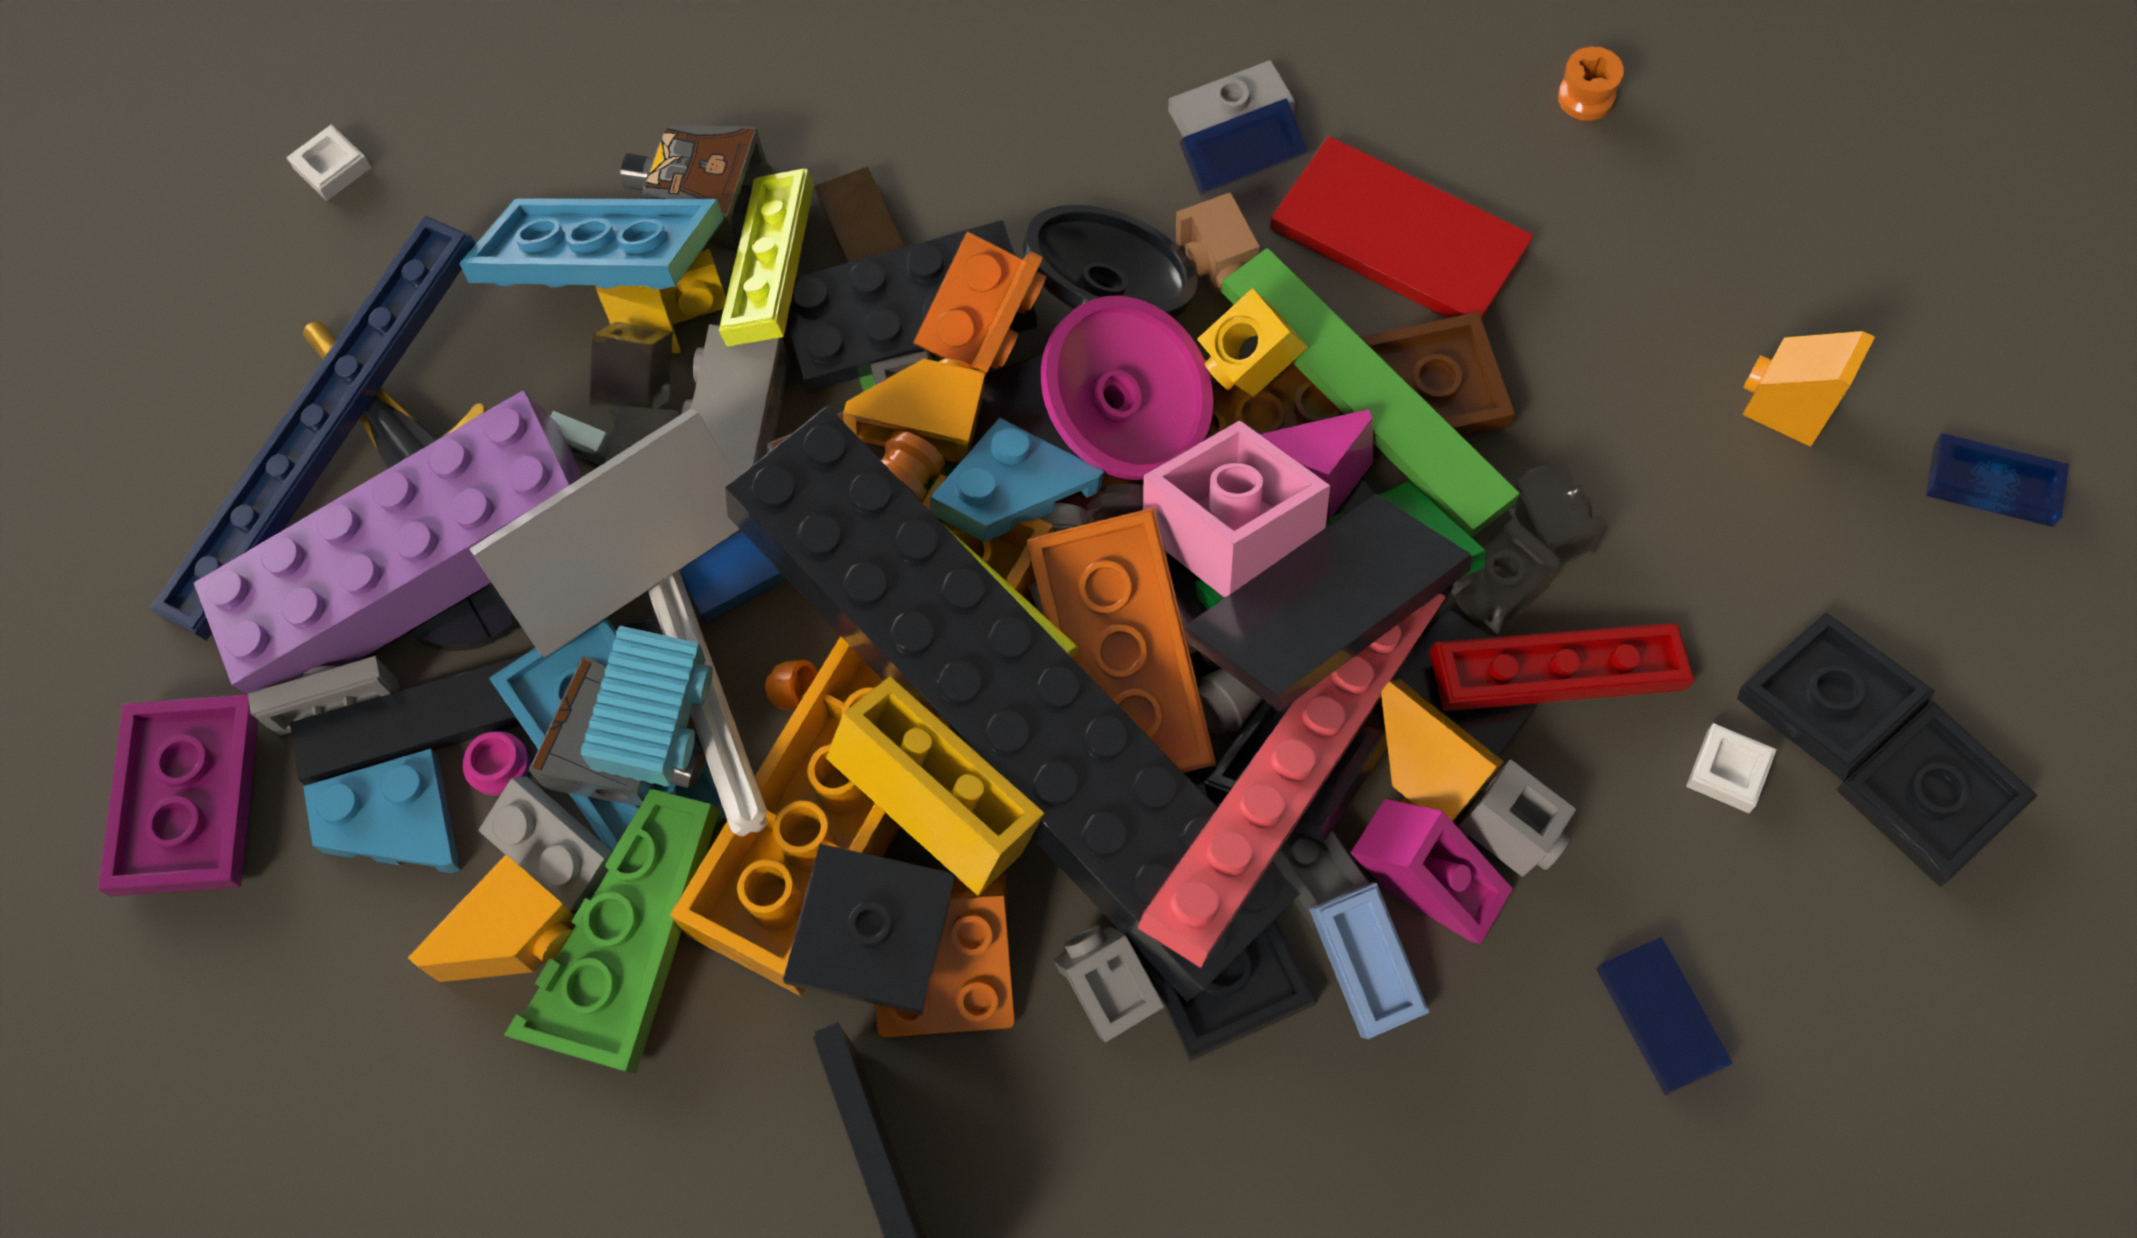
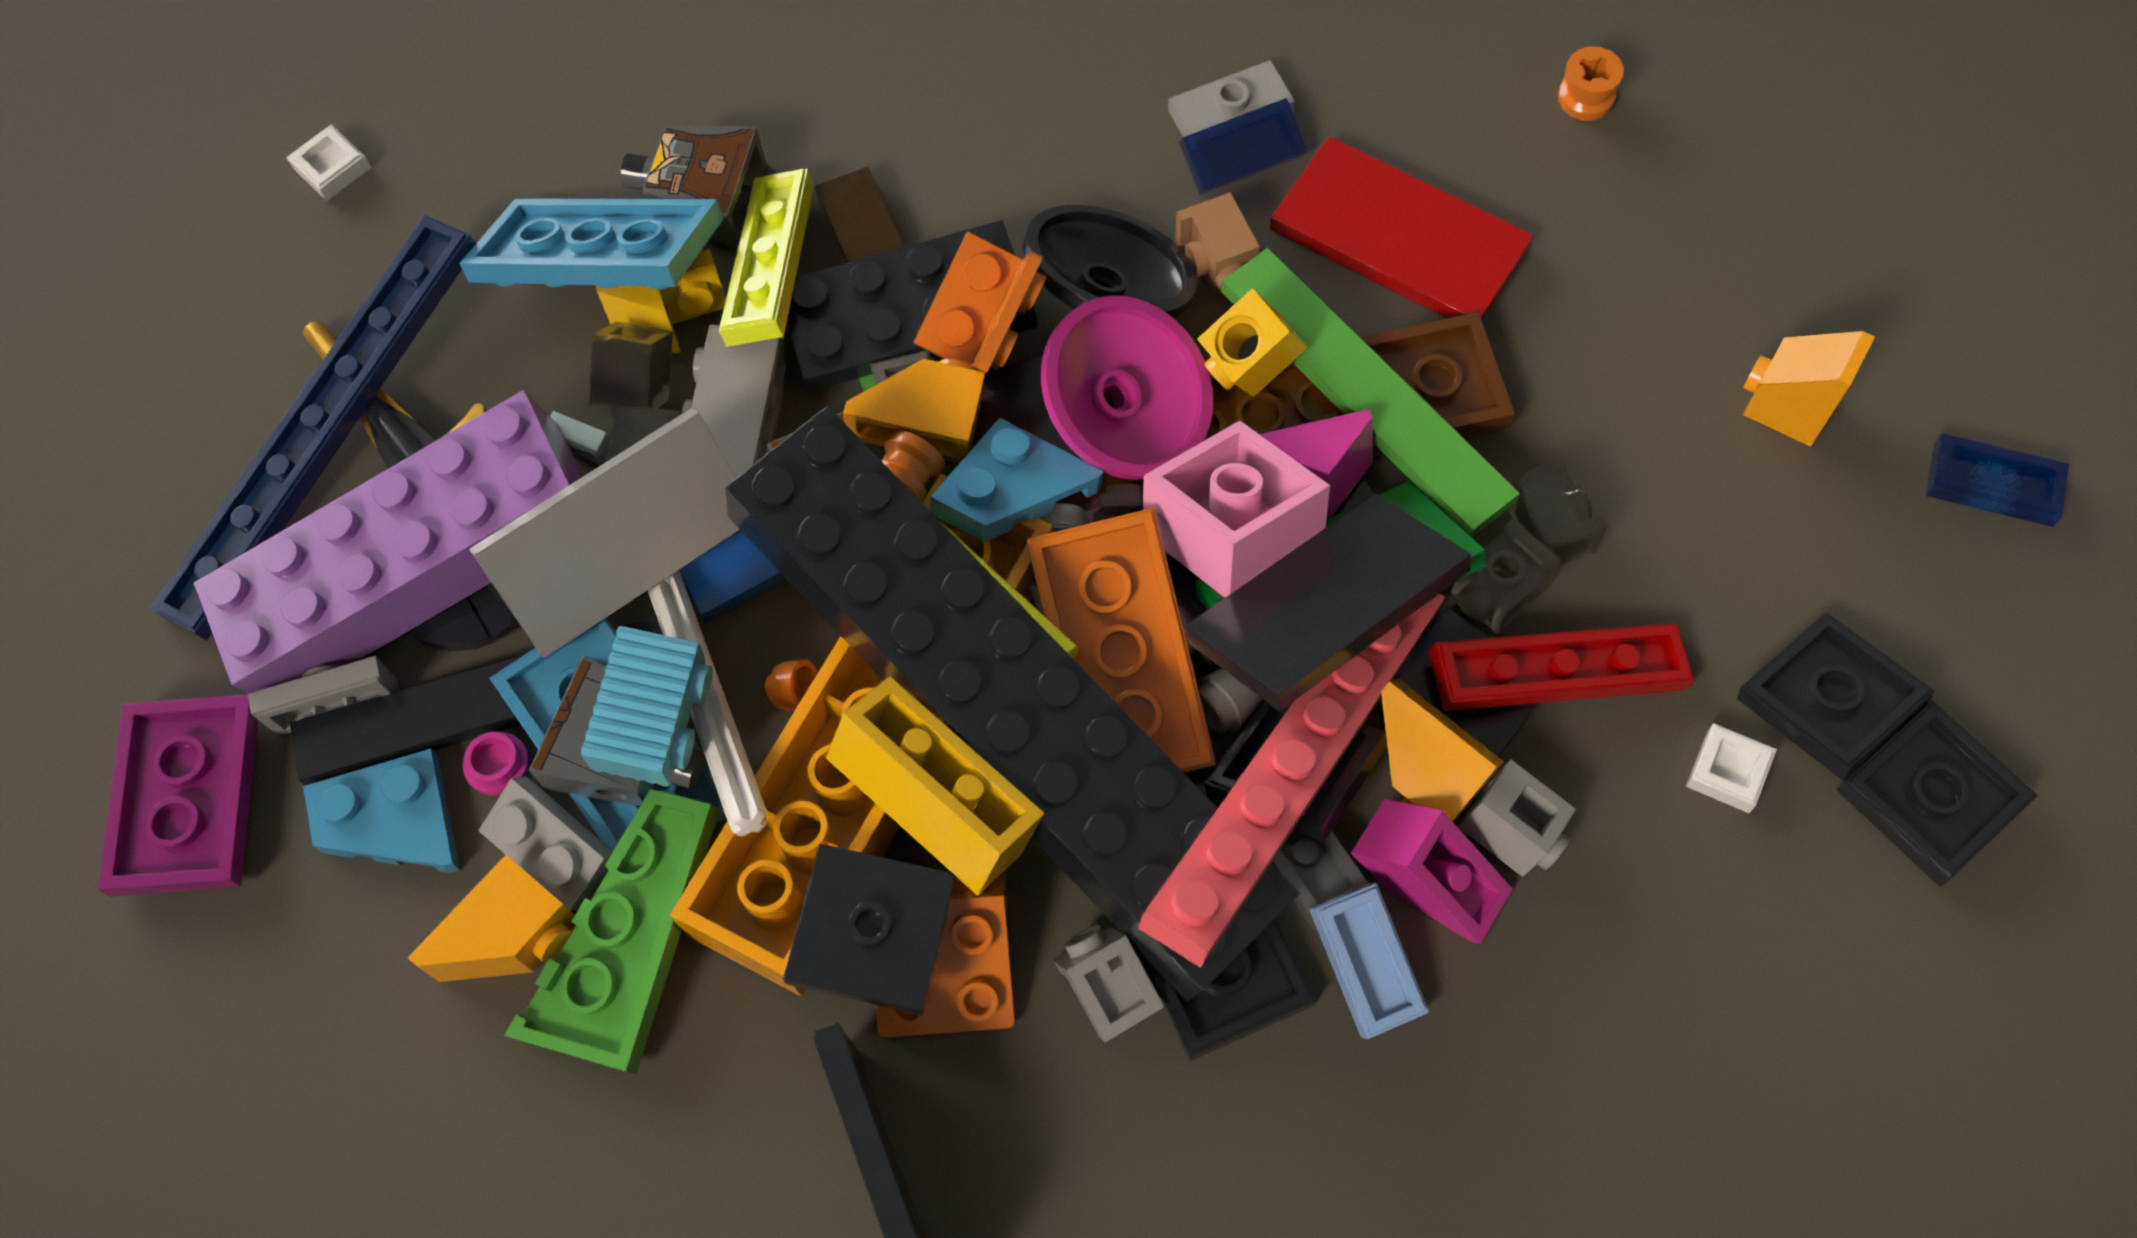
clear blue tile [1596,937,1733,1096] -> none

